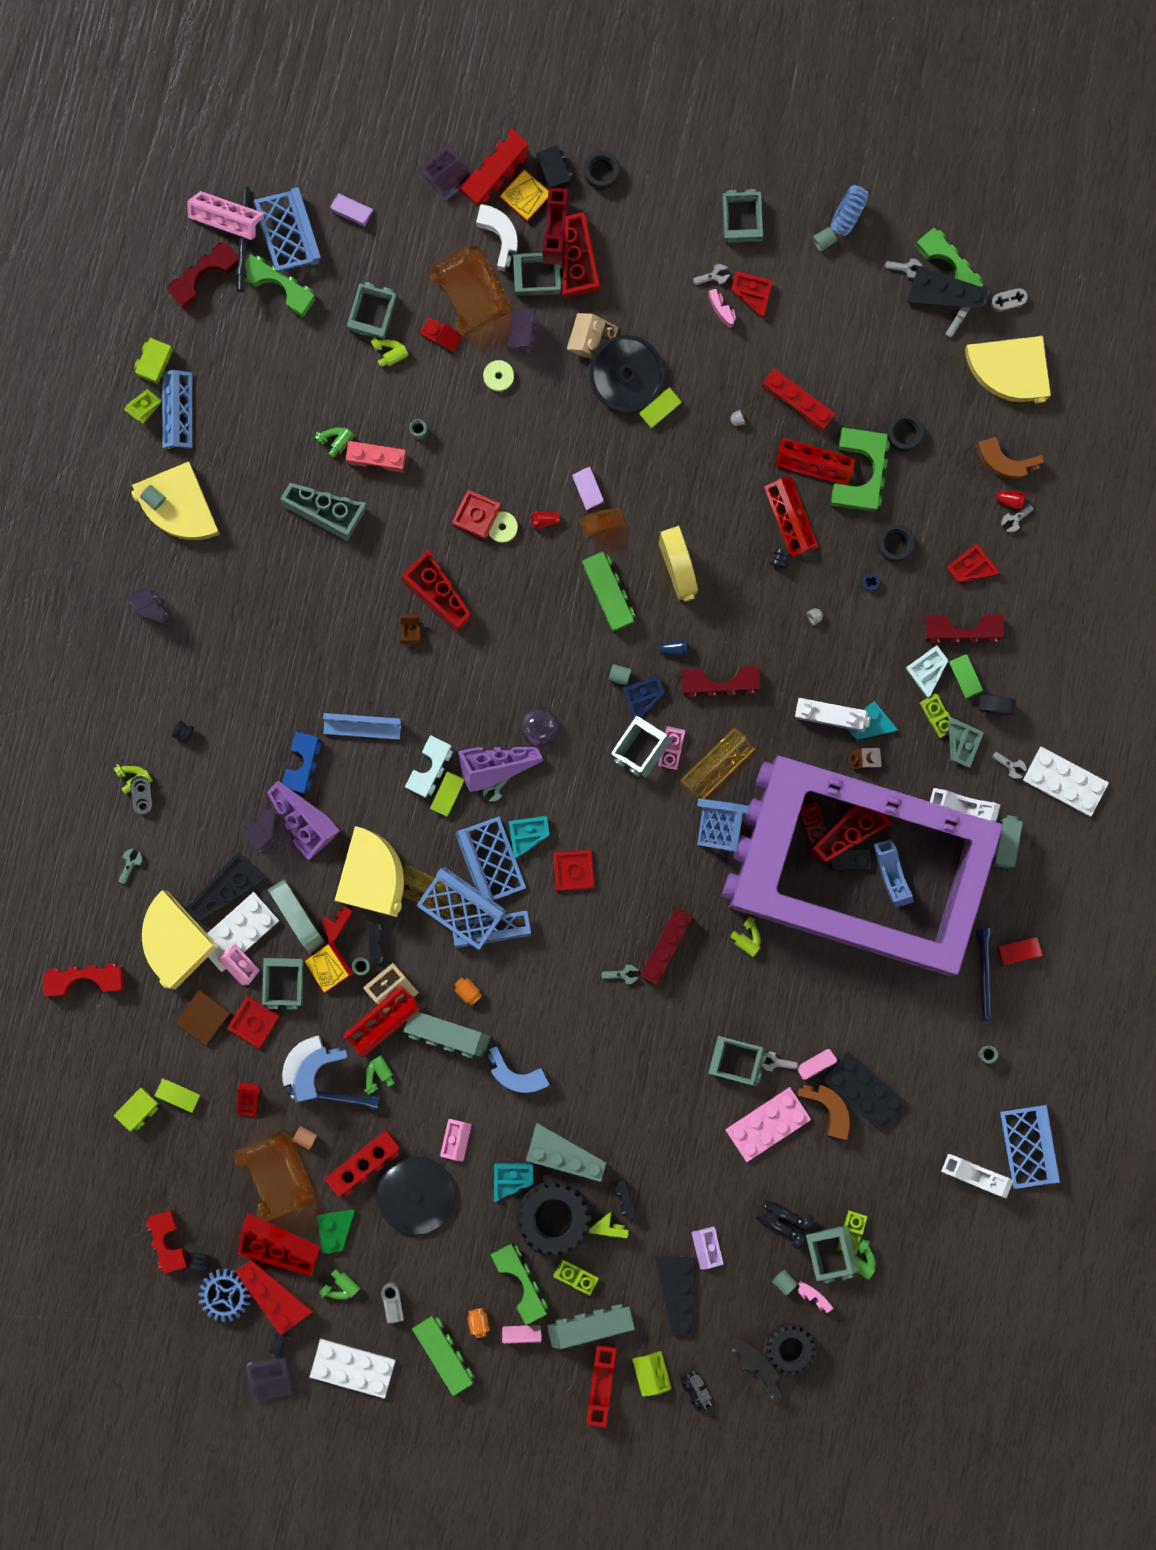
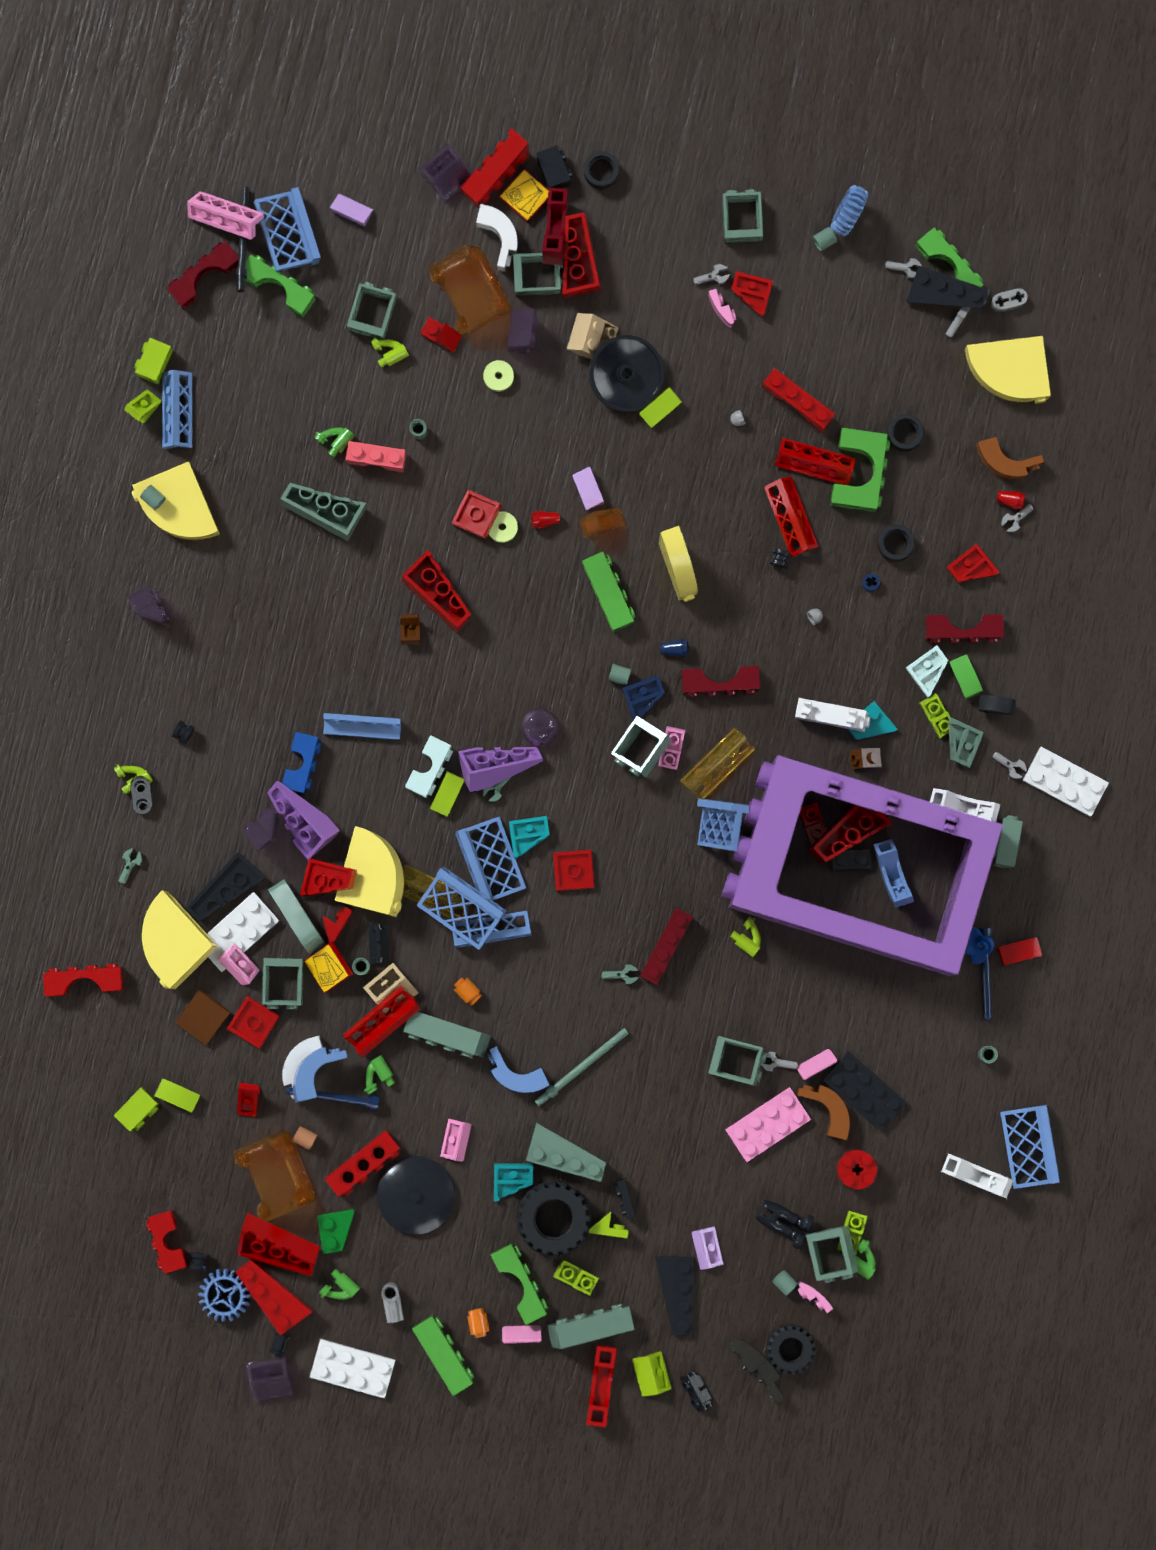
none -> red wing [300,858,357,897]
none -> sand green bar [535,1028,629,1107]
none -> red brick [836,1150,877,1189]
none -> blue plate [964,927,994,964]

